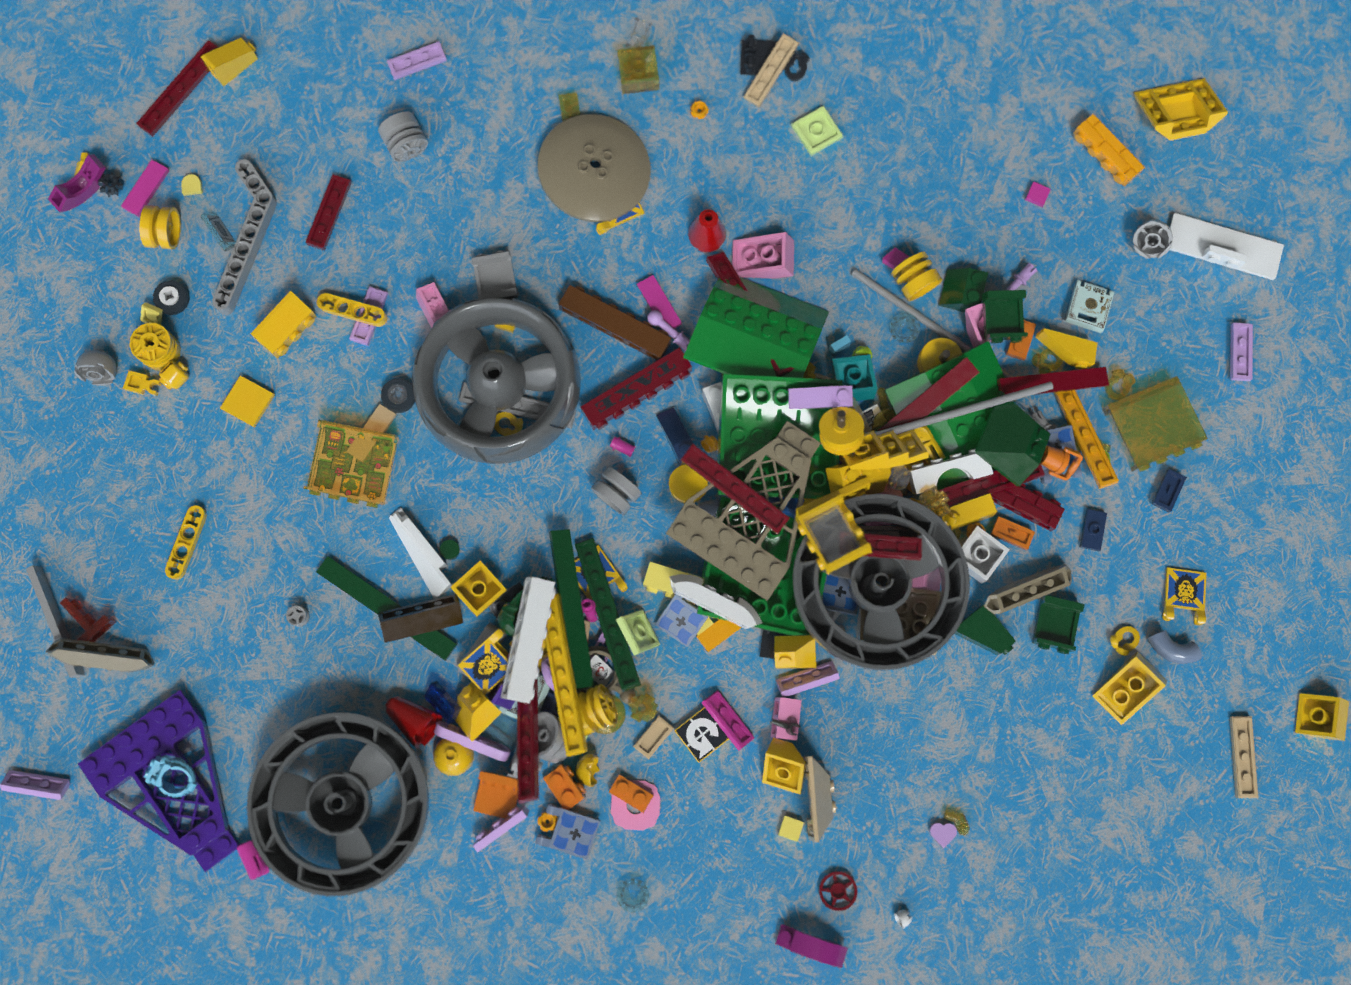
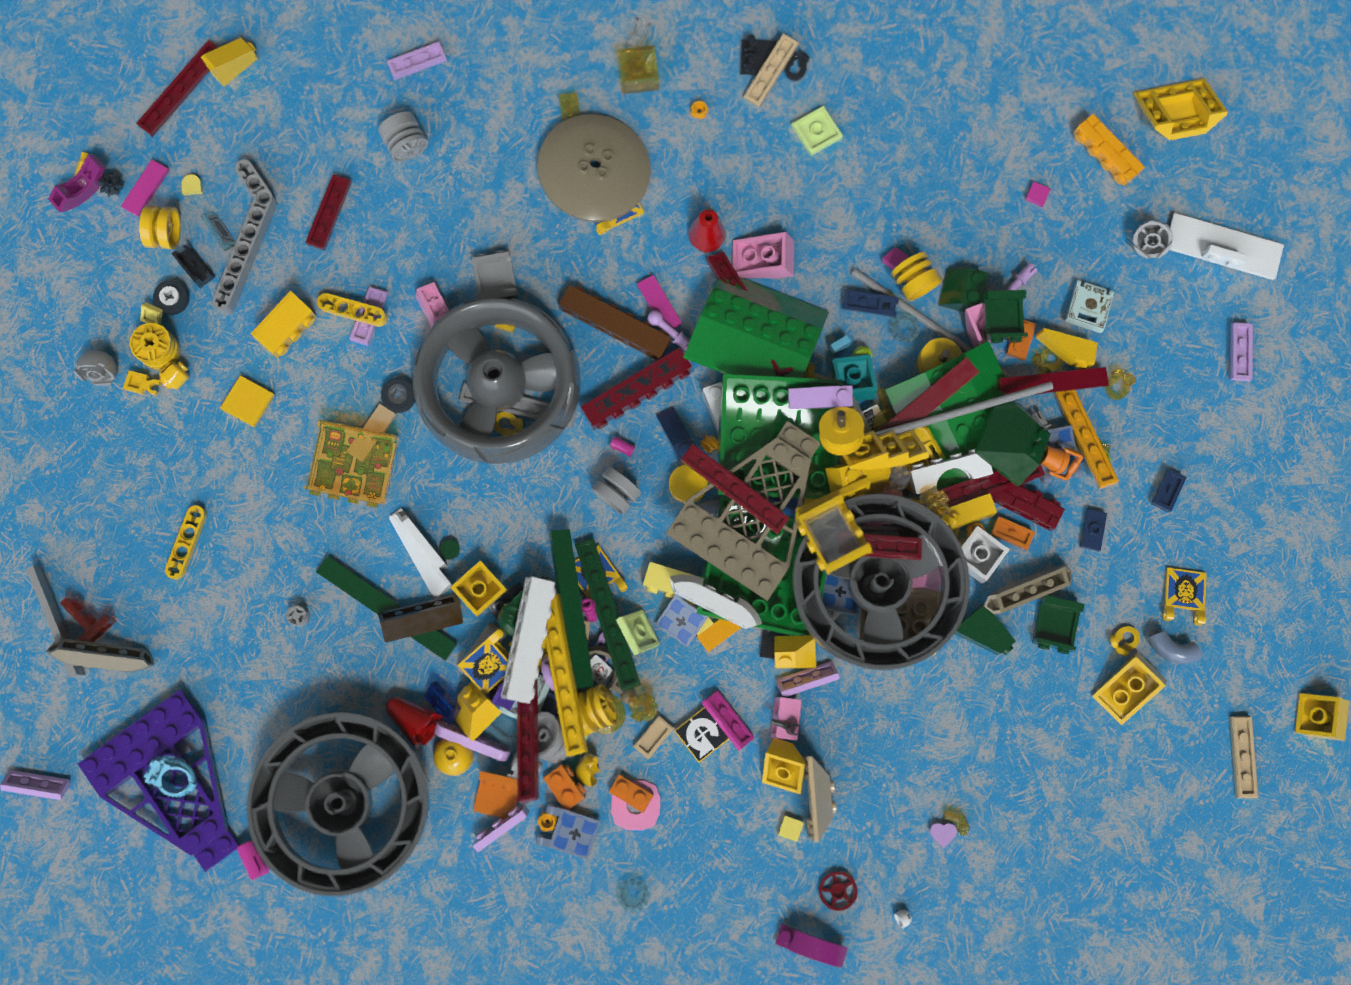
clear yellow panel [1102,376,1208,472] -> none
none -> black hinge [171,245,215,289]
none -> dark blue plate [843,290,899,318]

